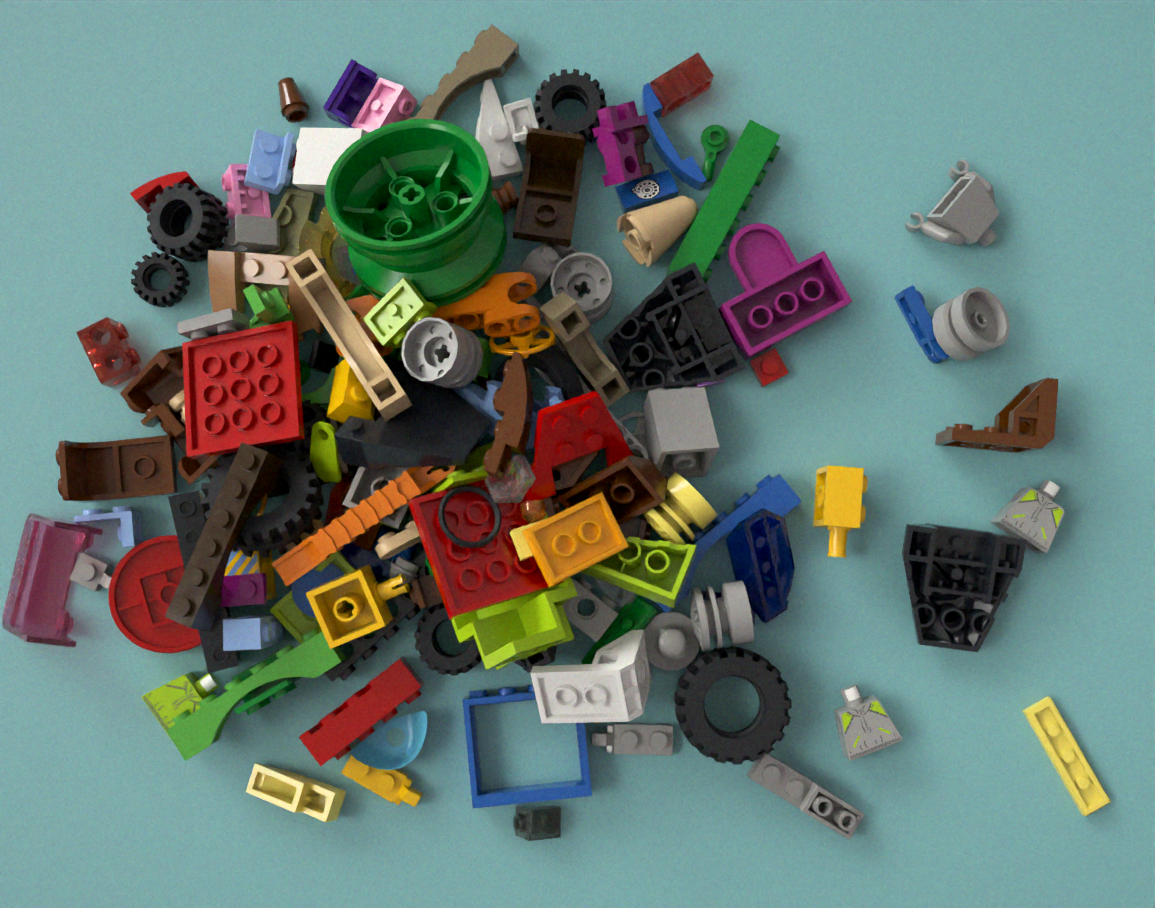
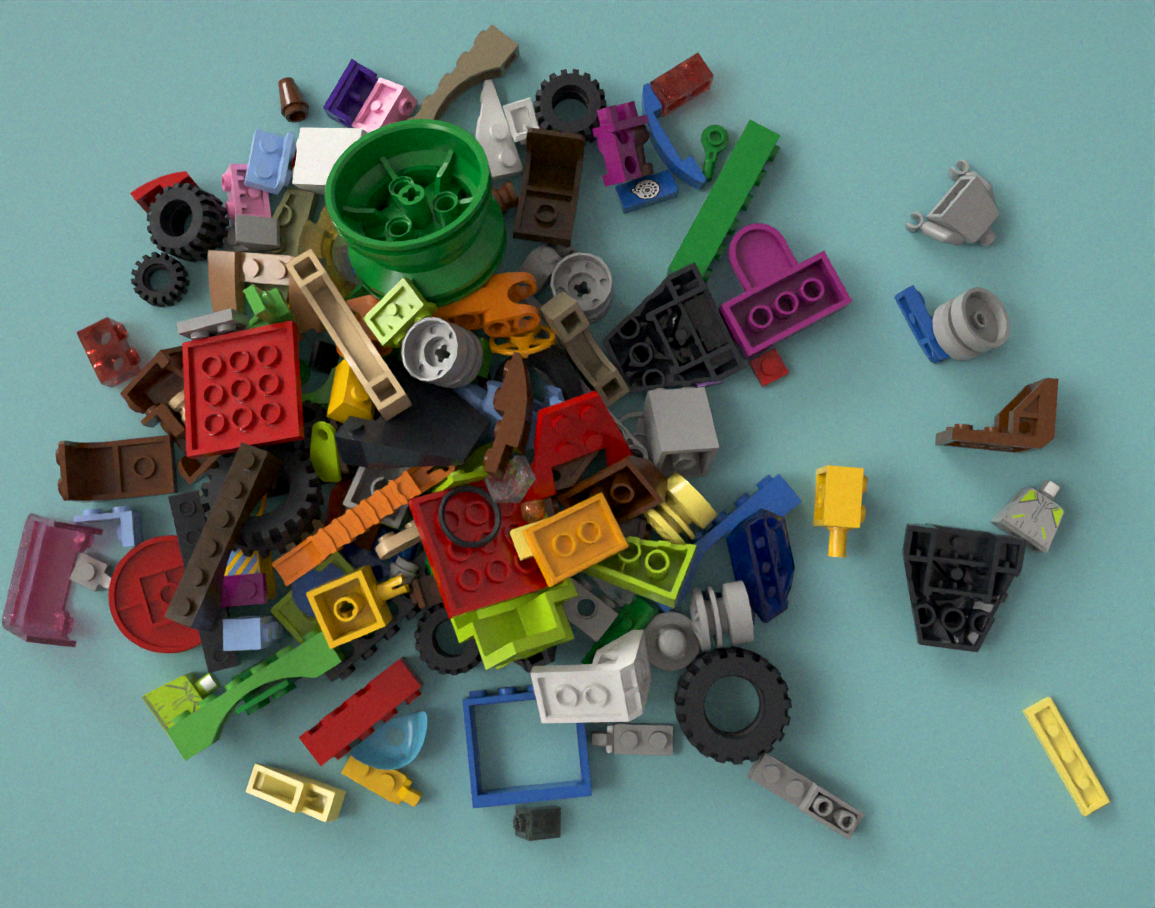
tan cone [617,195,698,267] -> none
light grey torso [834,684,903,761] -> none

